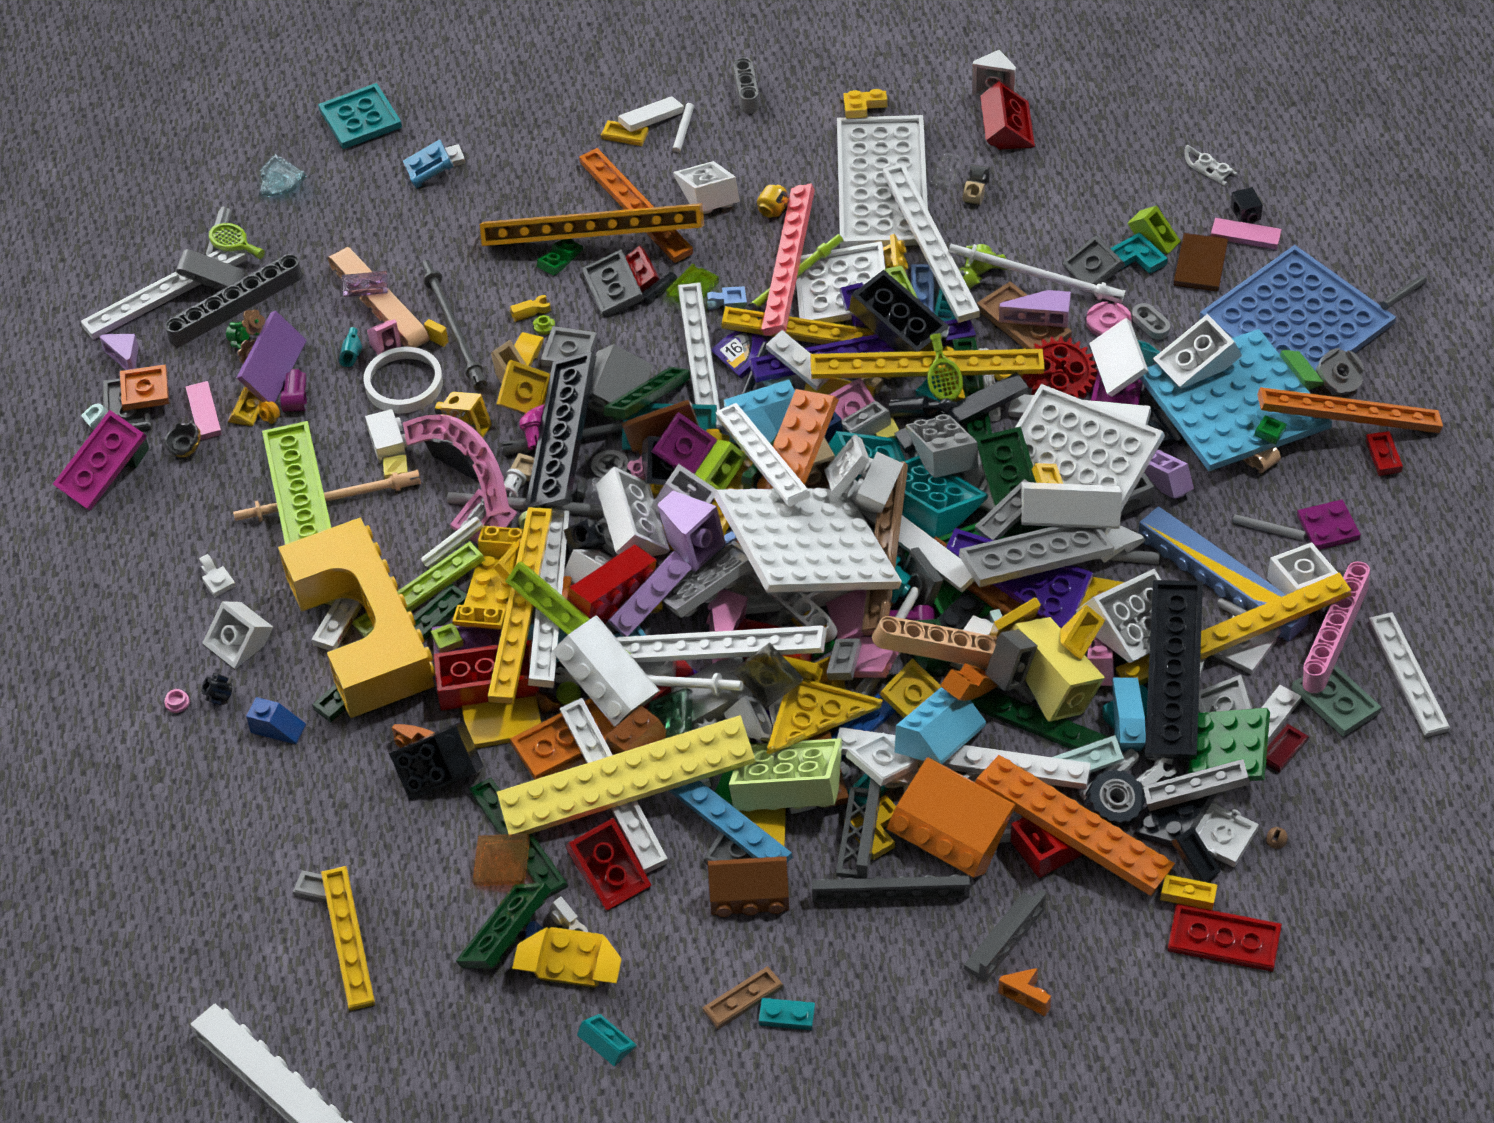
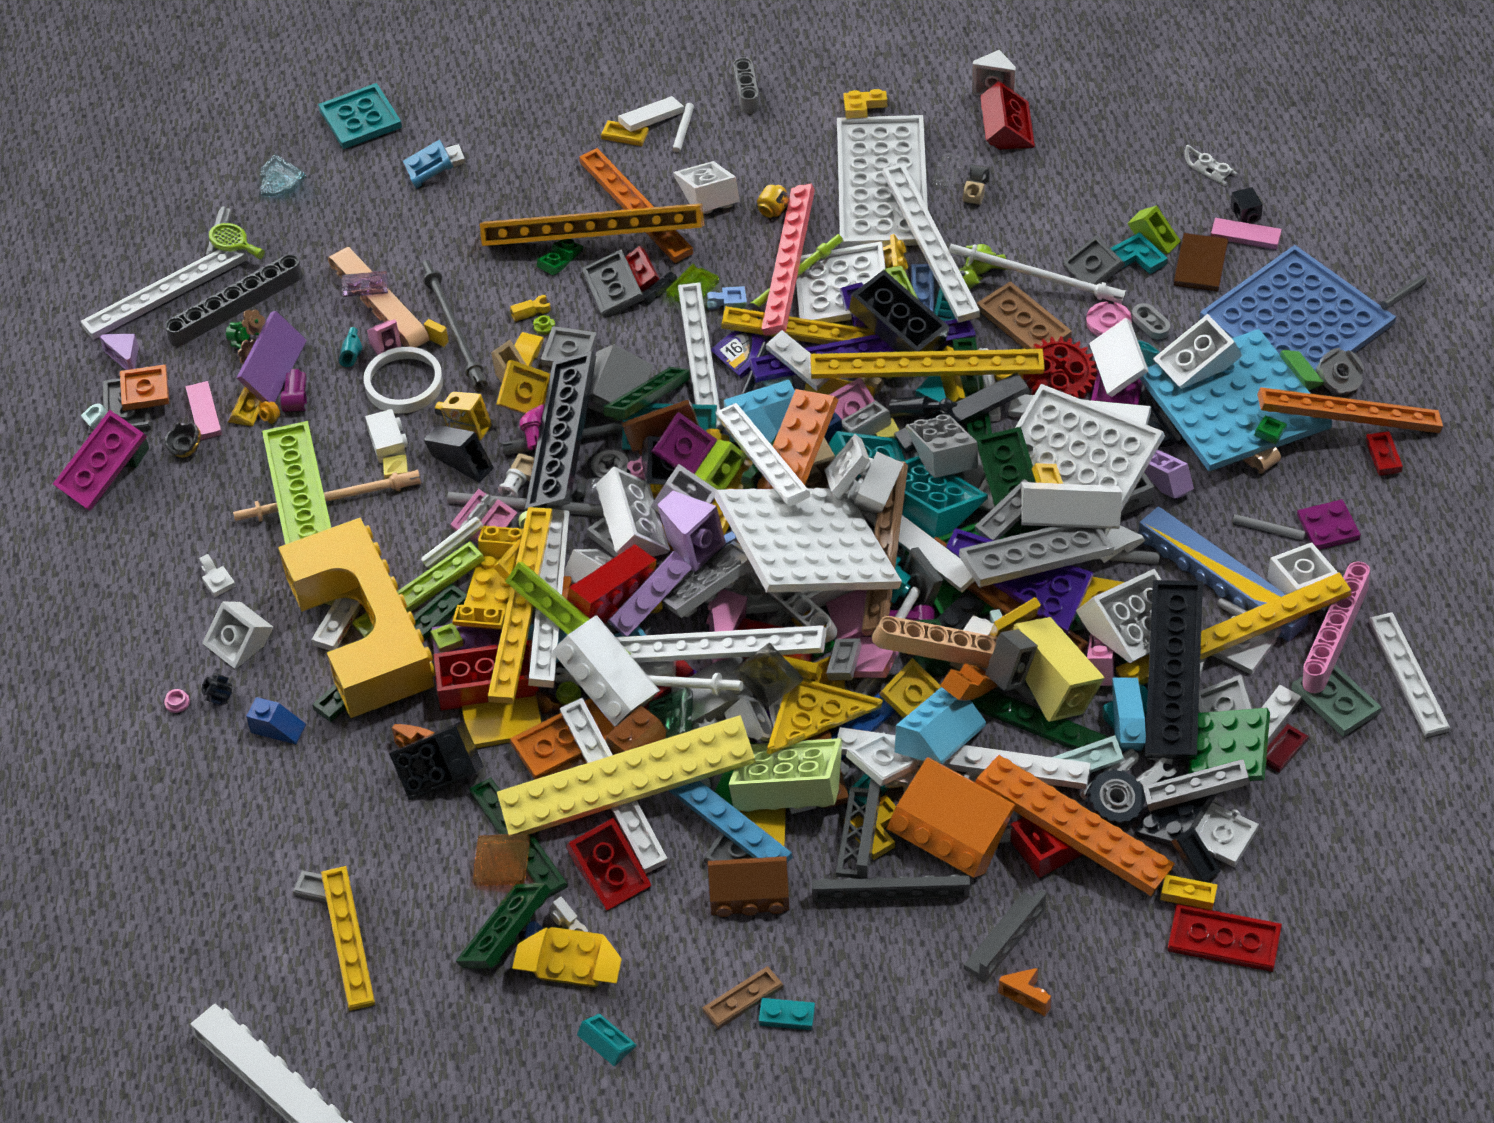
light grey beam [176,249,245,291] -> none
bright pink plate [403,415,510,517] -> none
black brick [564,519,606,552] -> none
lime piece [927,333,963,401] -> none
lavender slope [999,290,1071,327] -> none
yellow slope [1060,605,1105,659] -> none
medium nougat hinge [1266,827,1288,849] -> none

